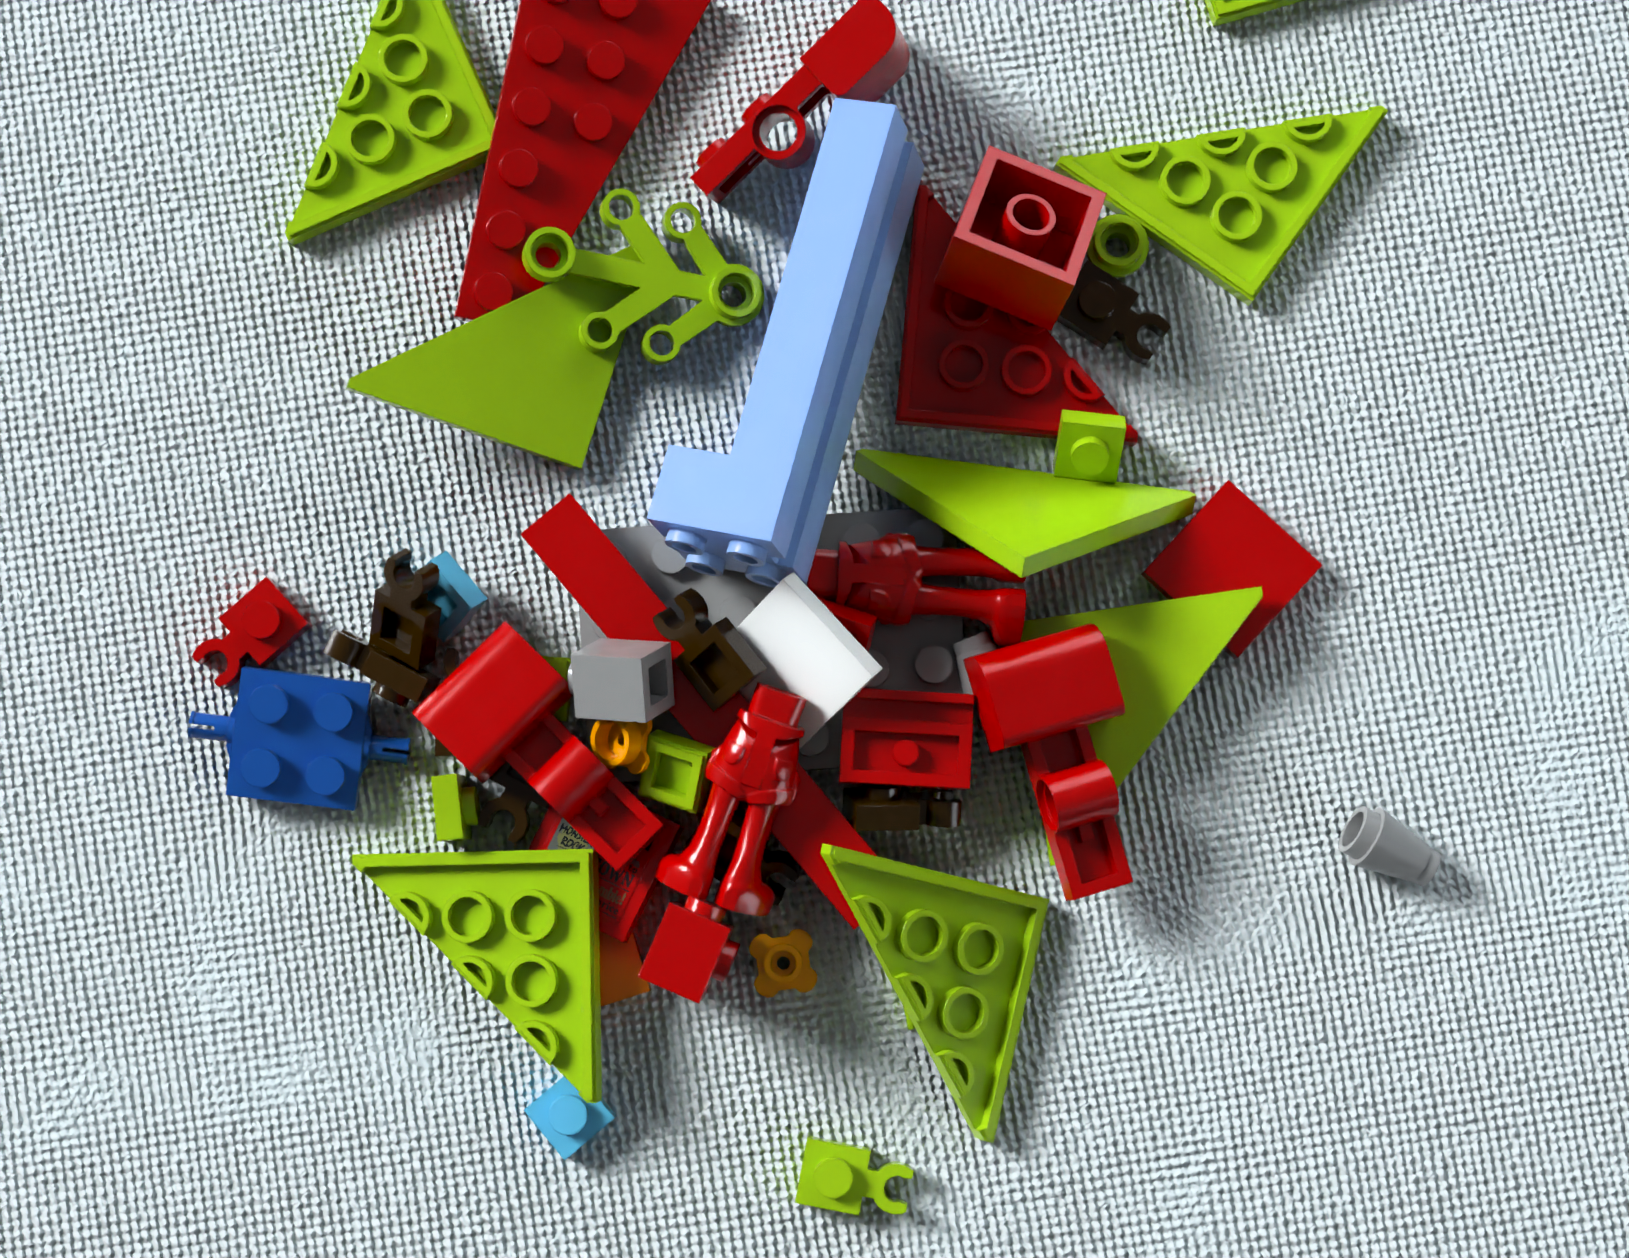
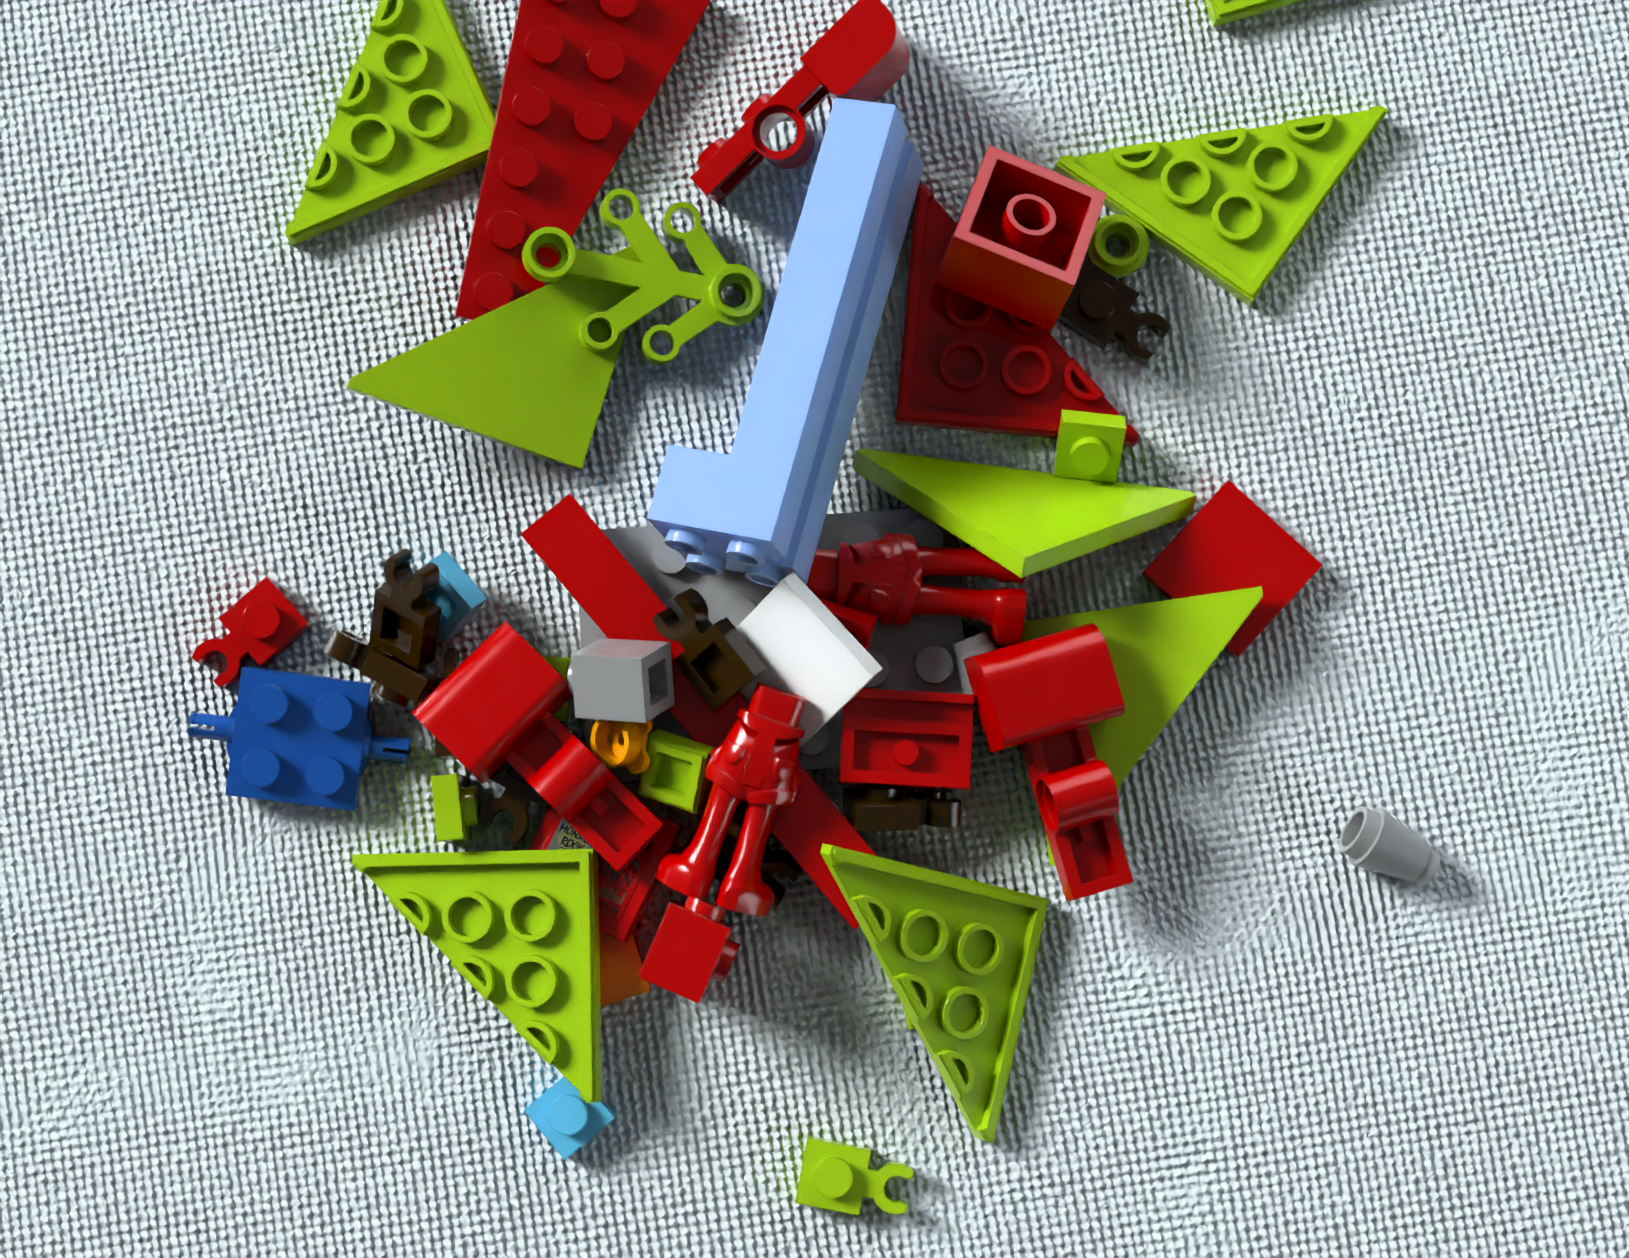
light orange plate [749,929,817,998] -> none

